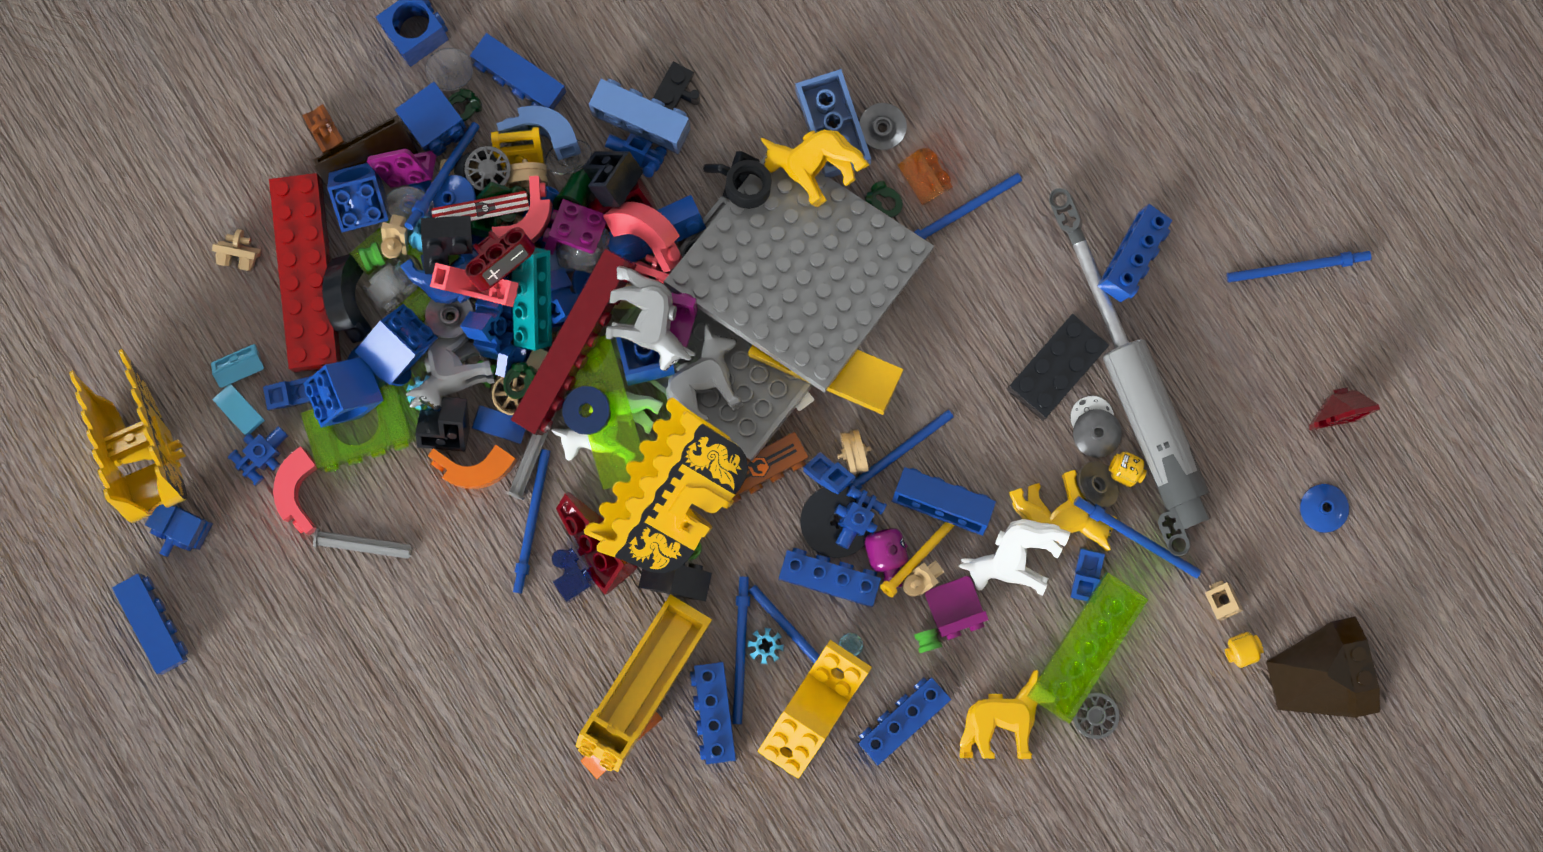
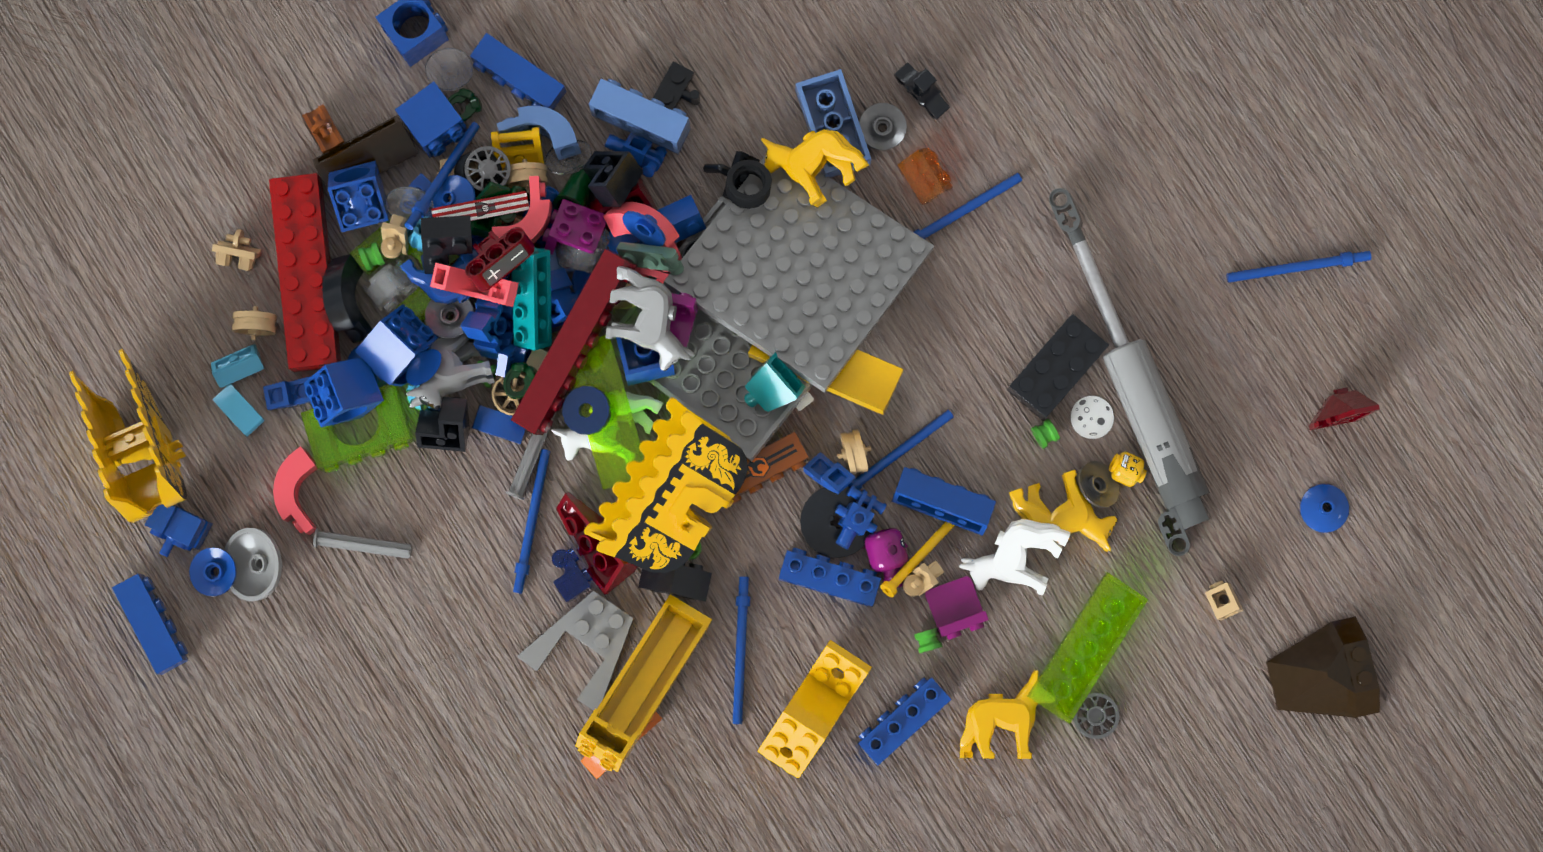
blue piece [228,426,288,486] -> none
magenta bracket [367,149,436,188] -> none
orange arch [428,445,518,489] -> none
light grey animal [666,324,744,421] -> none
blue brick [690,662,736,764] -> none
medium azure piece [747,627,784,664] -> none
blue bar [748,585,820,664] -> none
clear light blue wheel [839,633,863,656] -> none
dark green piece [865,181,903,218] -> none
blue slope [1070,548,1105,603] -> none
flat silver dish [1073,409,1122,458] -> none
blue bar [1074,496,1201,579] -> none
blue brick [1097,204,1172,302] -> none
yellow head [1225,632,1264,668] -> none
none -> blue dish [189,547,237,596]
none -> light grey dish [224,528,282,601]
none -> tan wheel [232,306,277,340]
none -> blue sticker [406,349,442,386]
none -> light grey wing [517,590,634,711]
none -> sand green plate [616,242,684,275]
none -> blue dish [622,211,666,246]
none -> teal torso [744,352,806,412]
none -> black piece [894,62,950,120]
none -> bright green wheel [1031,418,1060,449]

